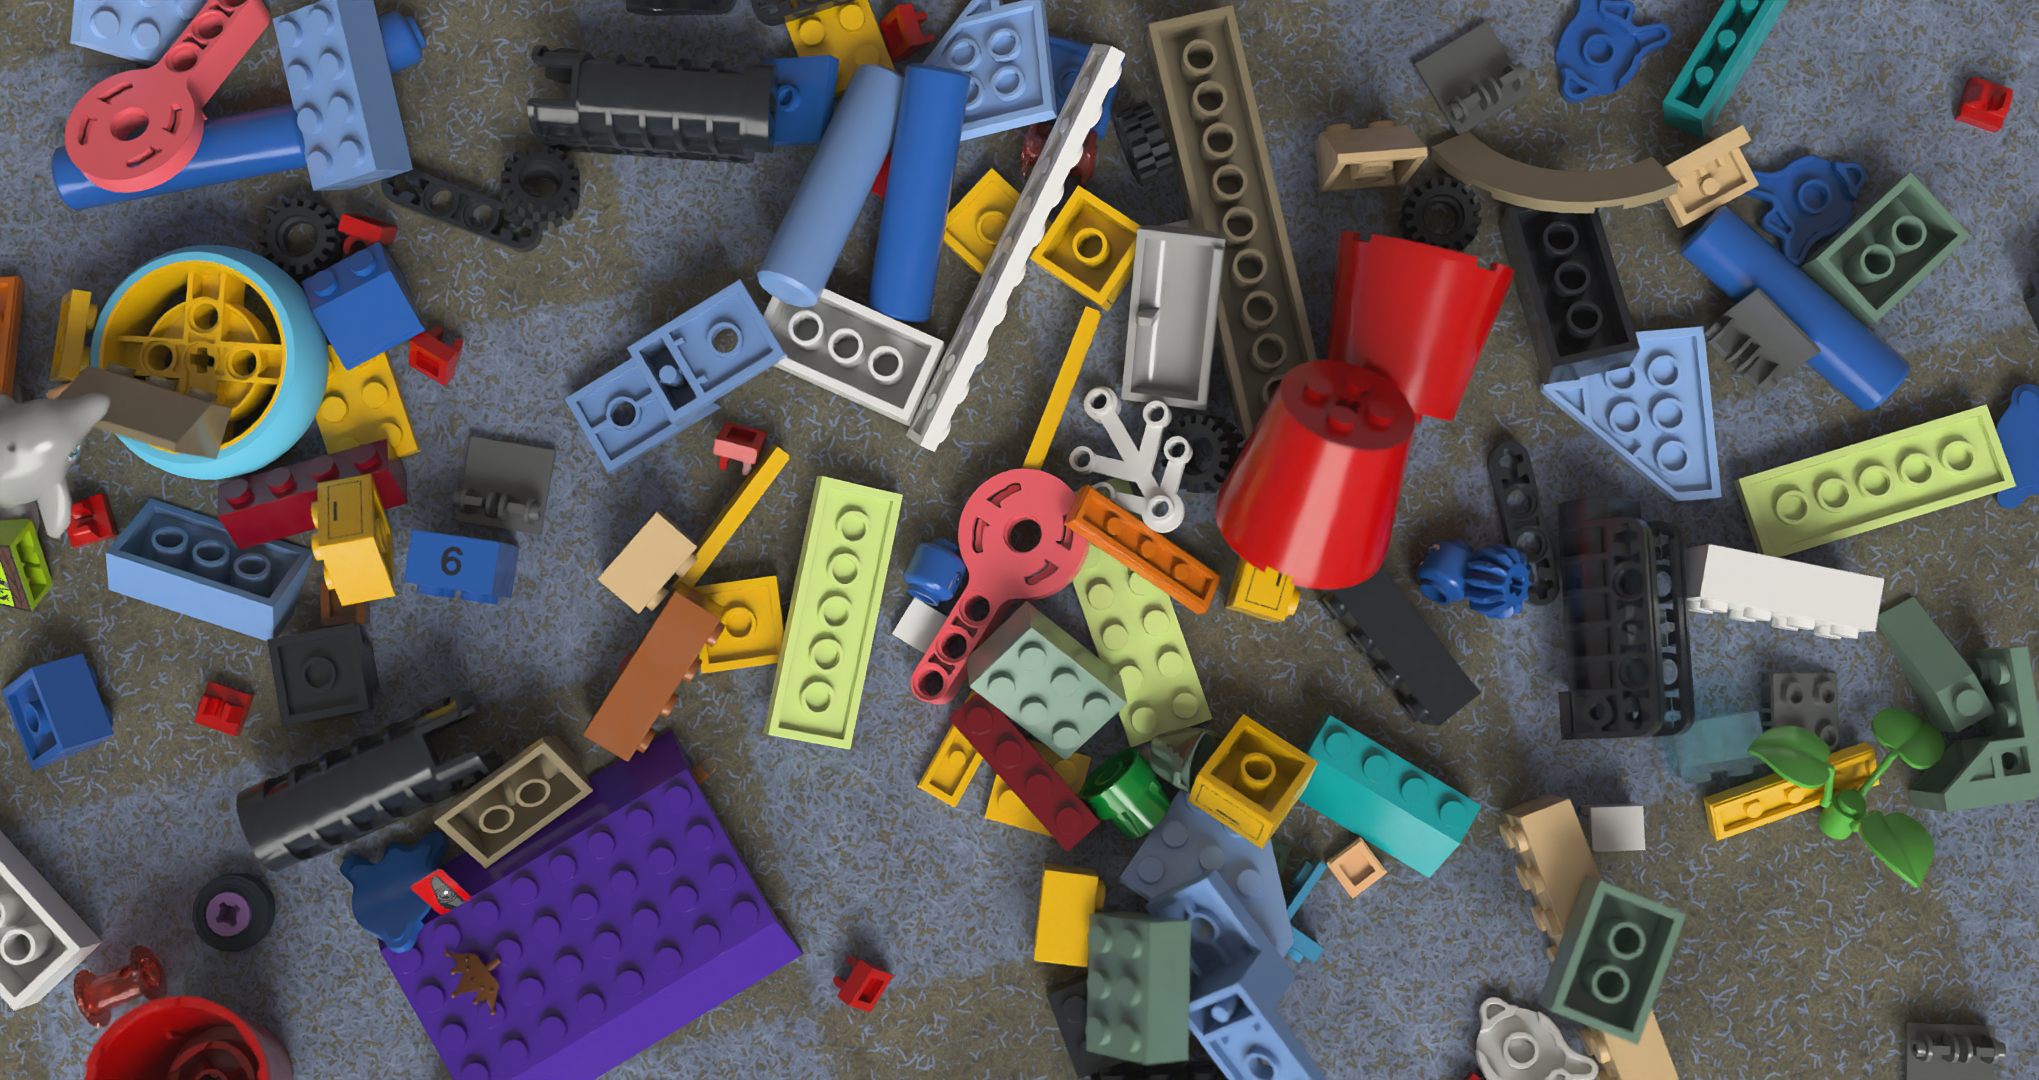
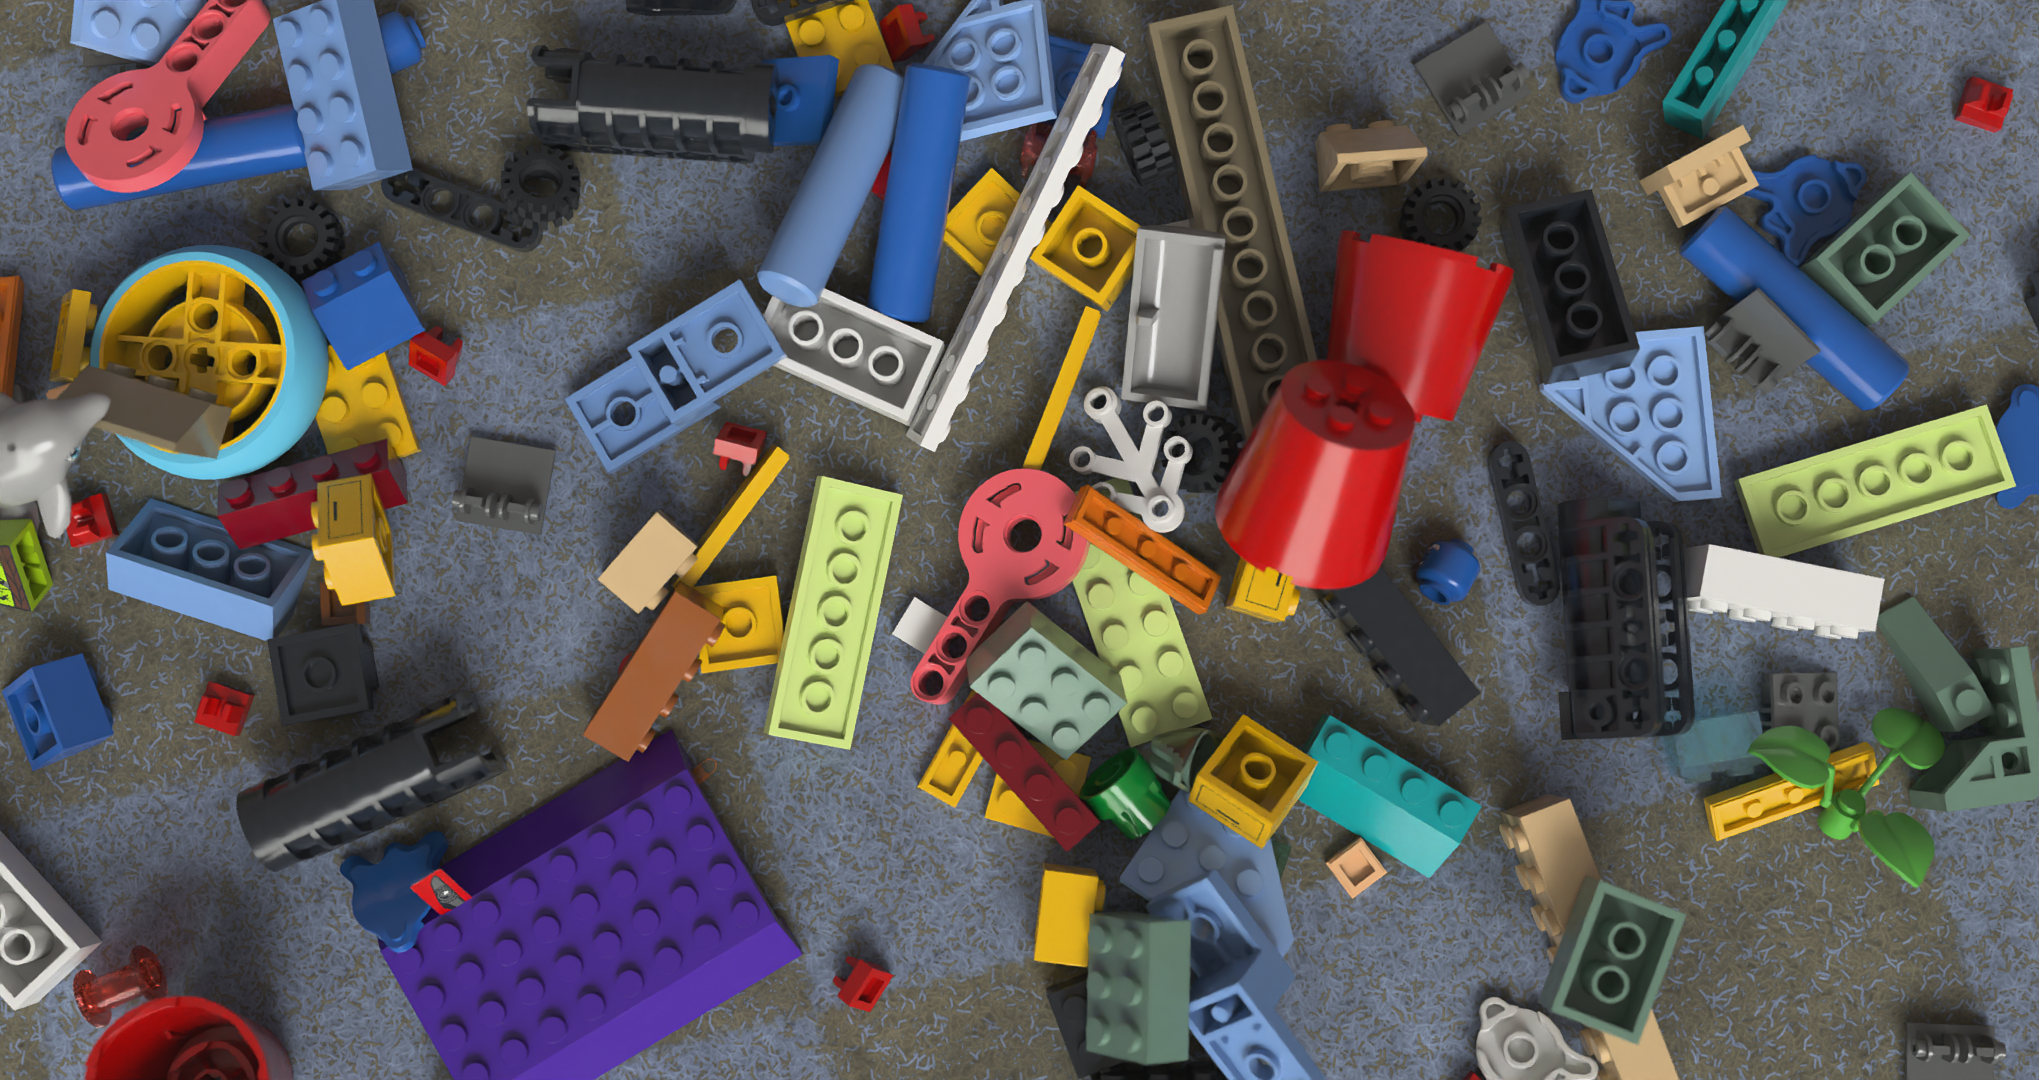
black wheel [192,873,276,952] -> none
red tile [338,213,398,255] -> none
blue brick [403,529,519,605] -> none
dark tan slope [432,735,593,868] -> none
reddish brown piece [444,950,502,1015] -> none
blue head [903,538,967,606] -> none
dark azure bracket [1284,857,1328,963] -> none
dark tan tile [1431,131,1678,213] -> none
blue gear [1463,544,1532,619] -> none
white panel [1580,803,1645,852] -> none

